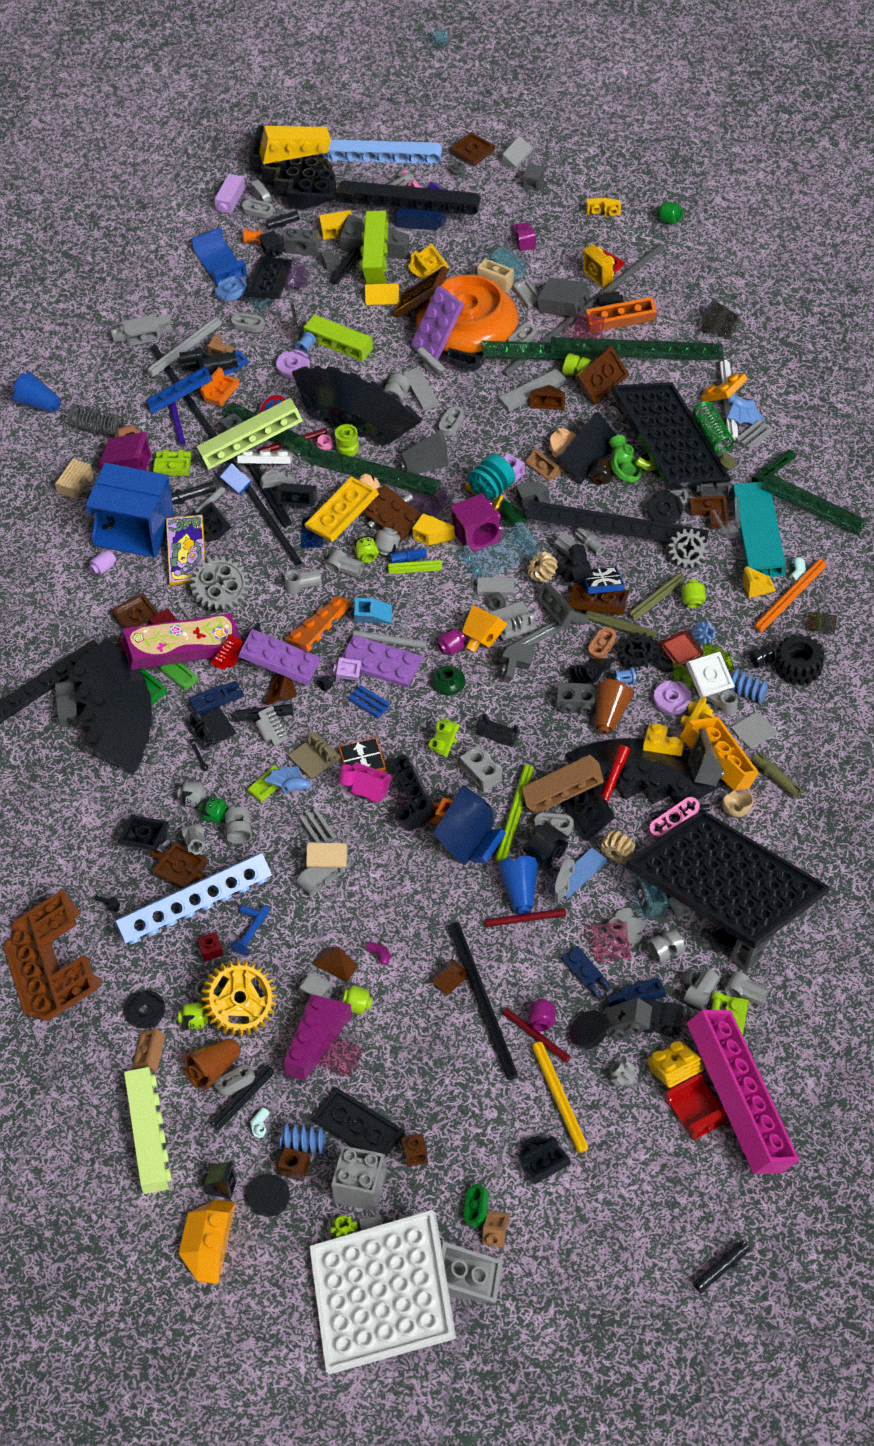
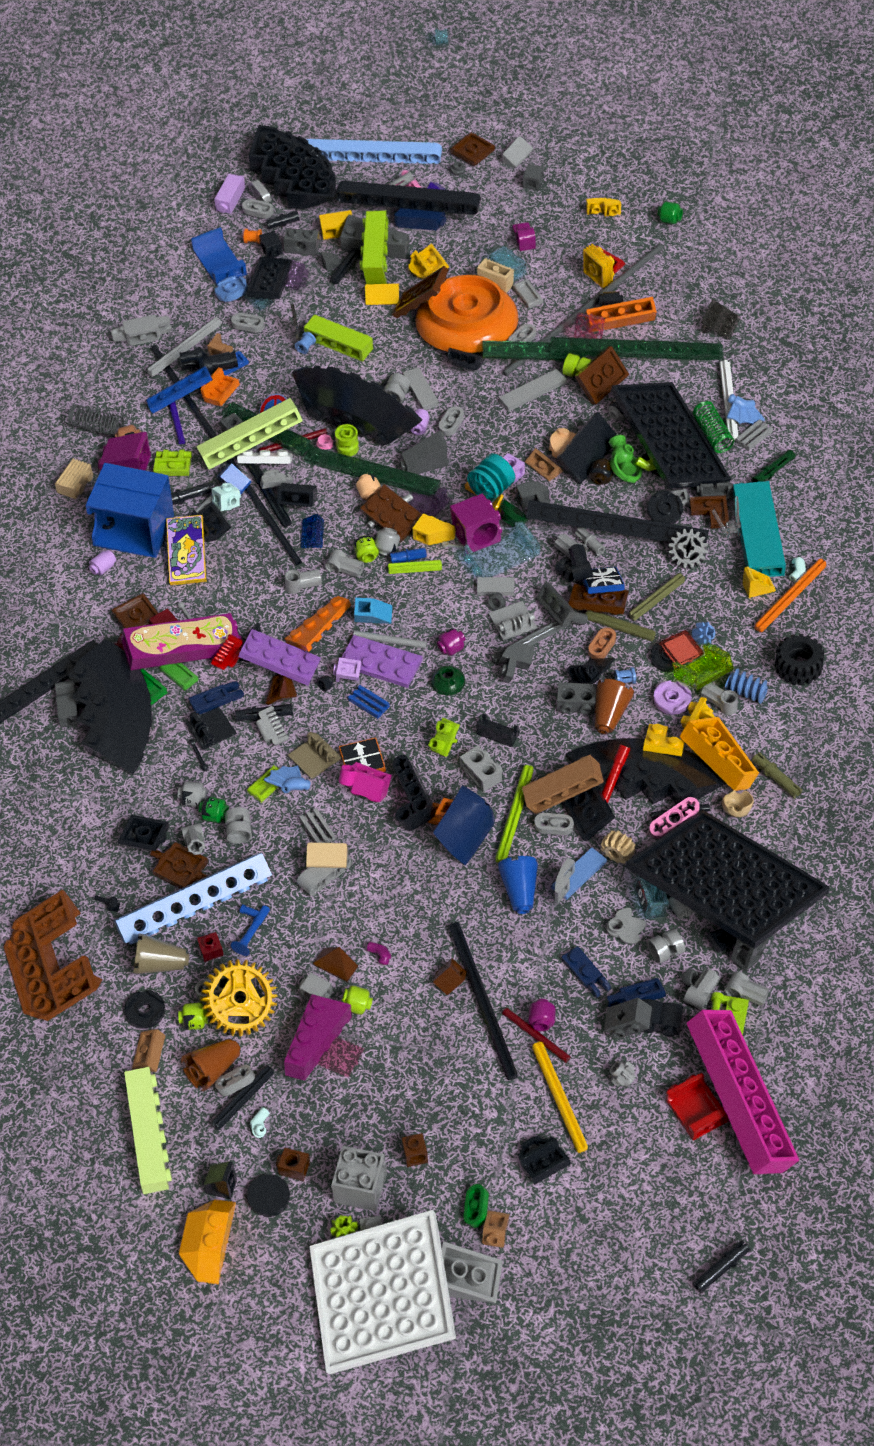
blue cone [11,370,61,413] -> none
light grey gear [190,556,250,613] -> none
yellow wedge [259,126,331,164] -> none
lavender plate [276,350,310,379] -> none
medium blue piece [280,1123,326,1154] -> none
yellow tile [304,477,379,542] -> none
black tile [311,1087,405,1159] -> none
medium lavender plate [410,286,464,361] -> none
light grey tile [418,347,446,375] -> none
light orange torso [462,605,507,653] -> none
blue tile [470,828,506,863] -> none
dark red bar [485,908,566,927] -> none
black brick [523,823,569,870] -> none
tan gear [527,551,558,583] -> none
reddish brown slope [530,385,565,410] -> none
dark grey brick [537,277,590,317] -> none
black tile [569,1010,609,1049] -> none
clear pink window [593,922,631,963] -> none
black gear [618,632,659,670] -> none
yellow brick [647,1041,704,1088] -> none
lime head [681,580,706,608] -> none
white tile [686,652,735,699] -> none
dark grey slope [688,728,724,786] -> none
light orange plate [701,373,748,402] -> none
olive tile [719,452,737,470] -> none
light grey piece [730,712,777,750] -> none
black wheel [749,644,775,668] -> none
clear green plate [761,473,867,536] -> none
clear smoke panel [806,612,837,634] -> none
none -> dark tan cone [133,933,190,974]
none -> light aqua brick [212,483,241,511]
none -> lavender brick [410,409,429,435]

